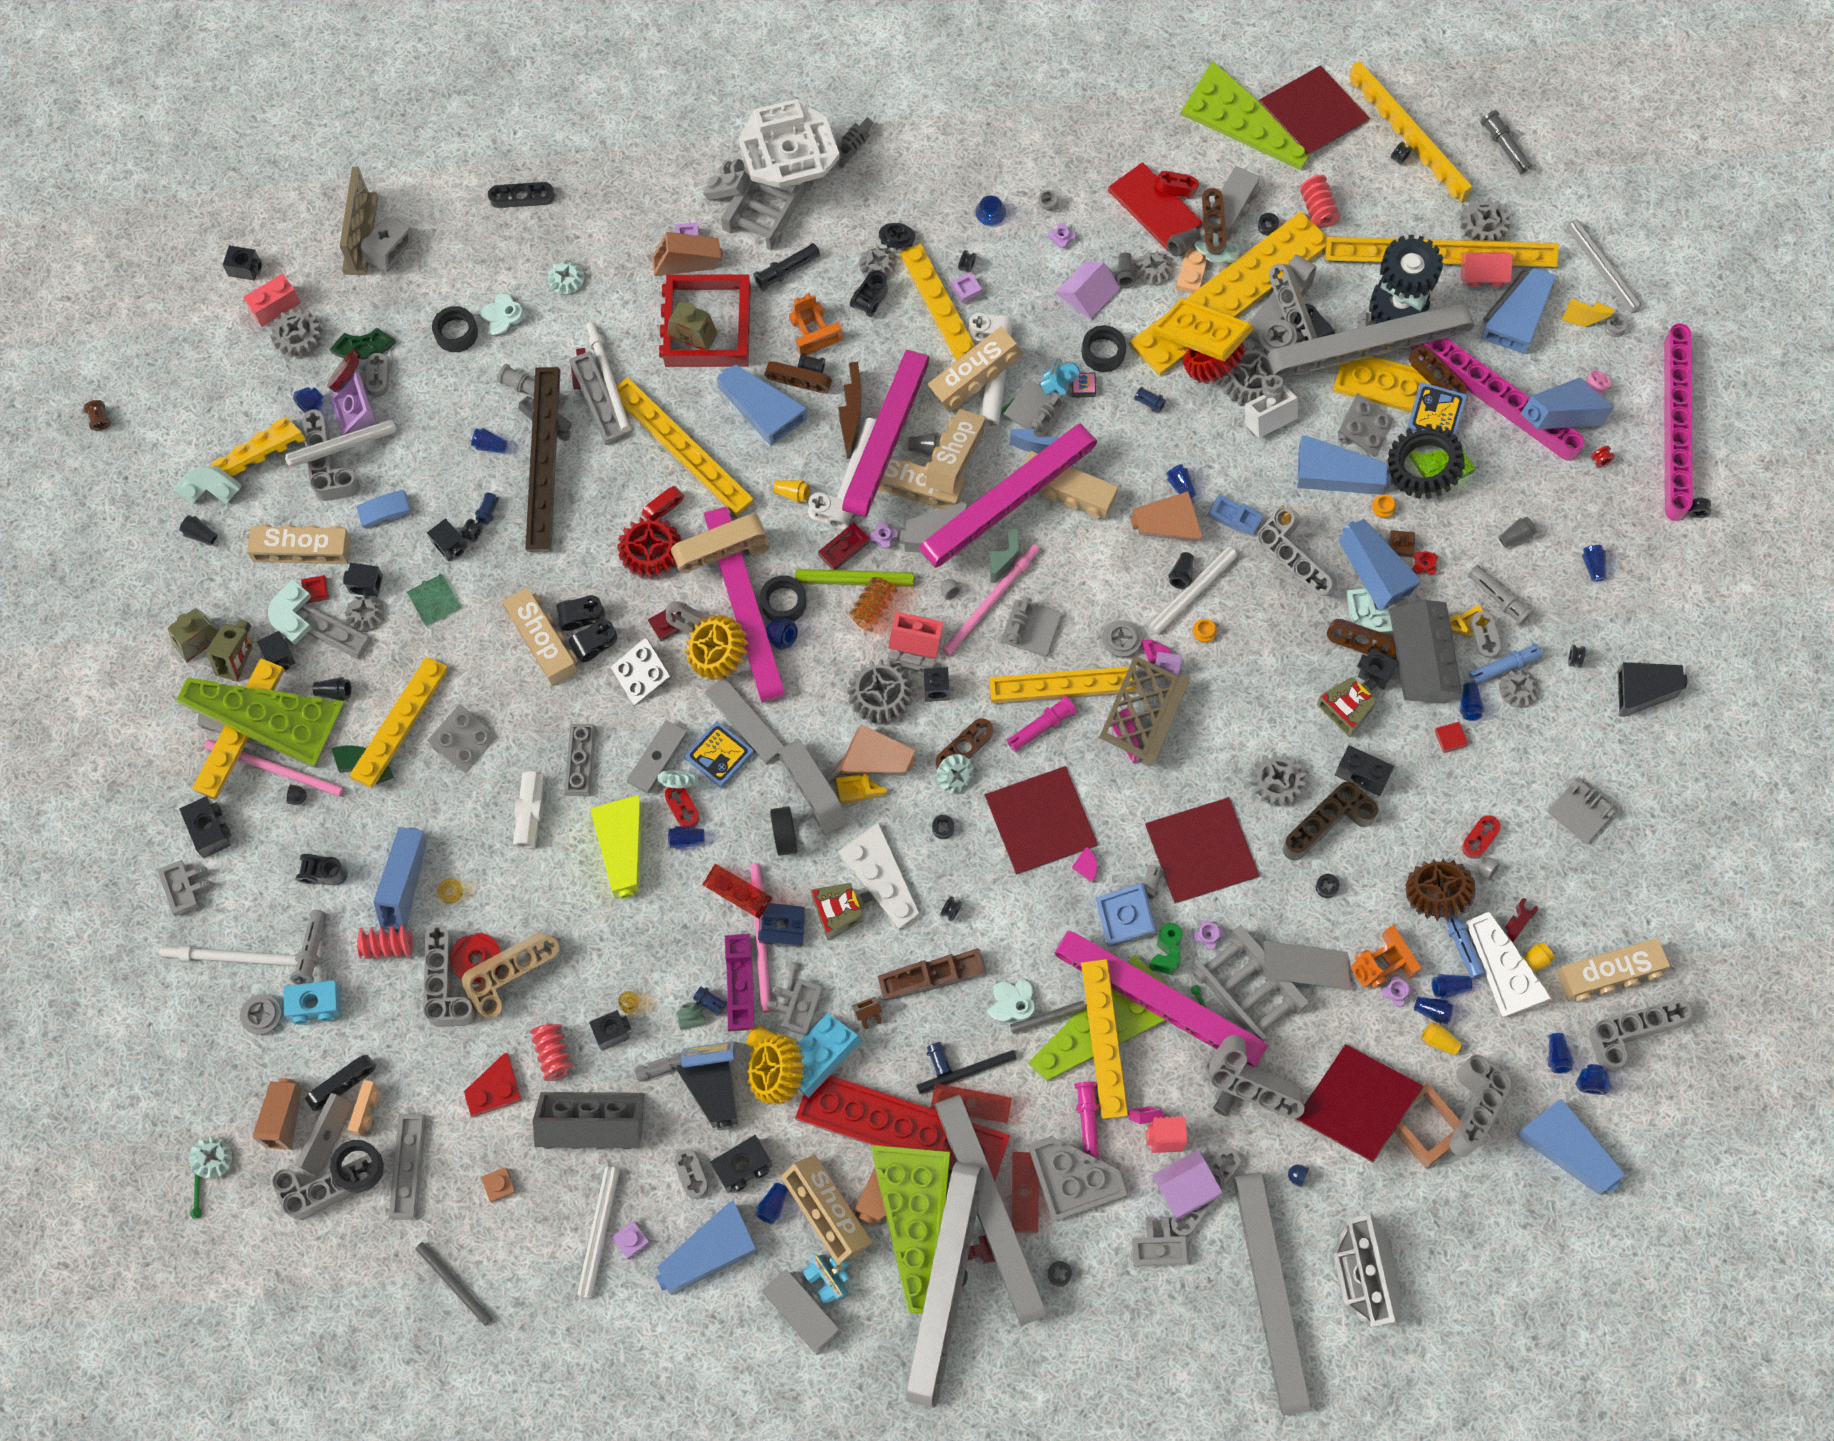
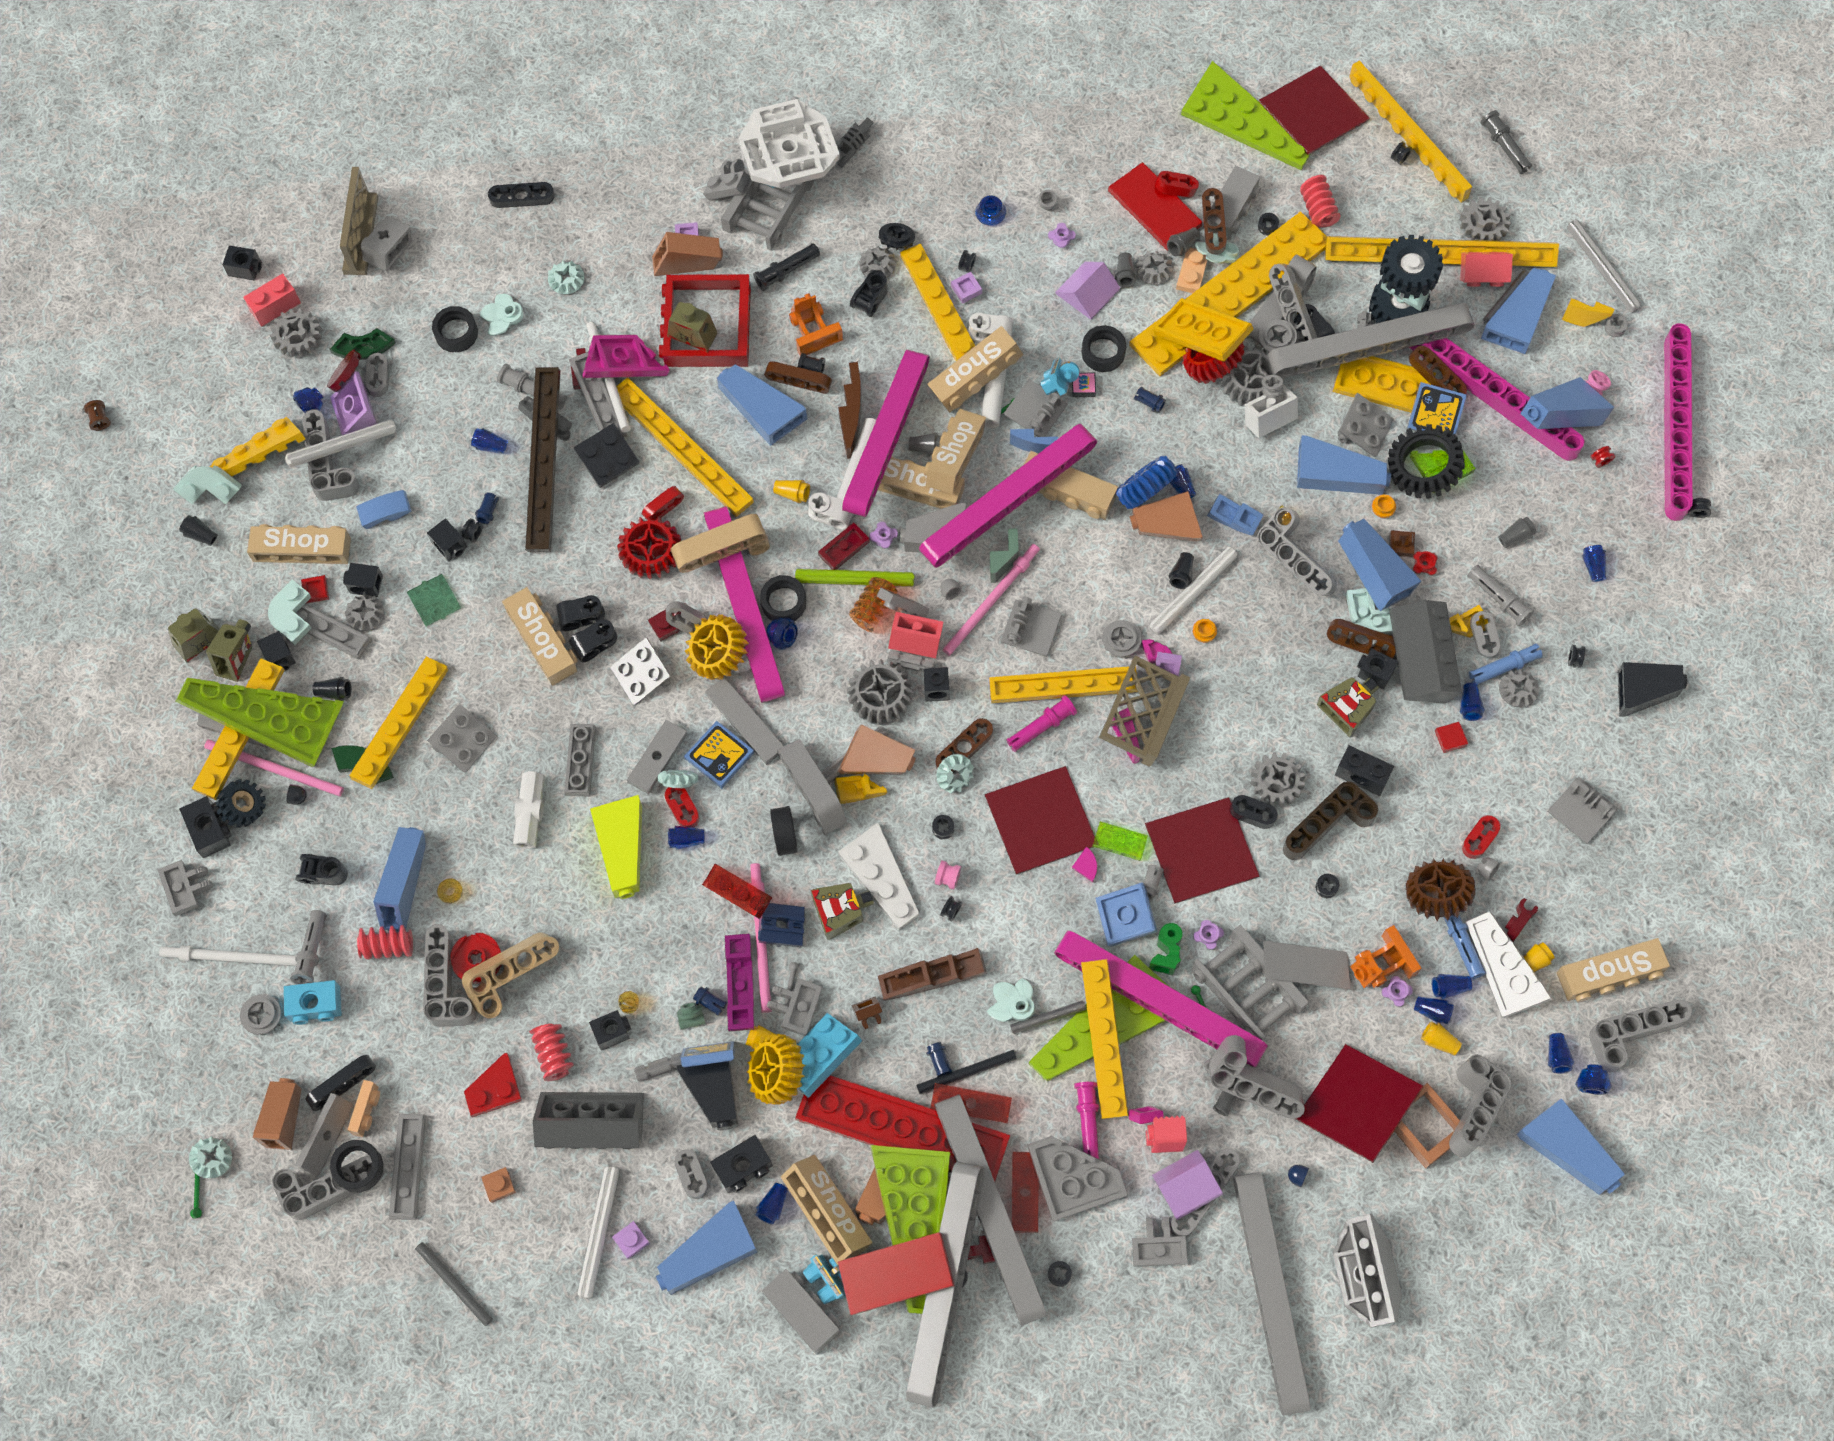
none -> black bush [216,779,266,828]
none -> black plate [574,423,640,488]
none -> dark pink wing [582,335,669,378]
none -> tile [838,1232,955,1315]
none -> light grey plate [877,588,929,618]
none -> bright pink wheel [935,860,961,890]
none -> clear neon green plate [1092,821,1148,861]
none -> blue gear [1116,456,1177,509]
none -> black beam [1229,795,1278,829]

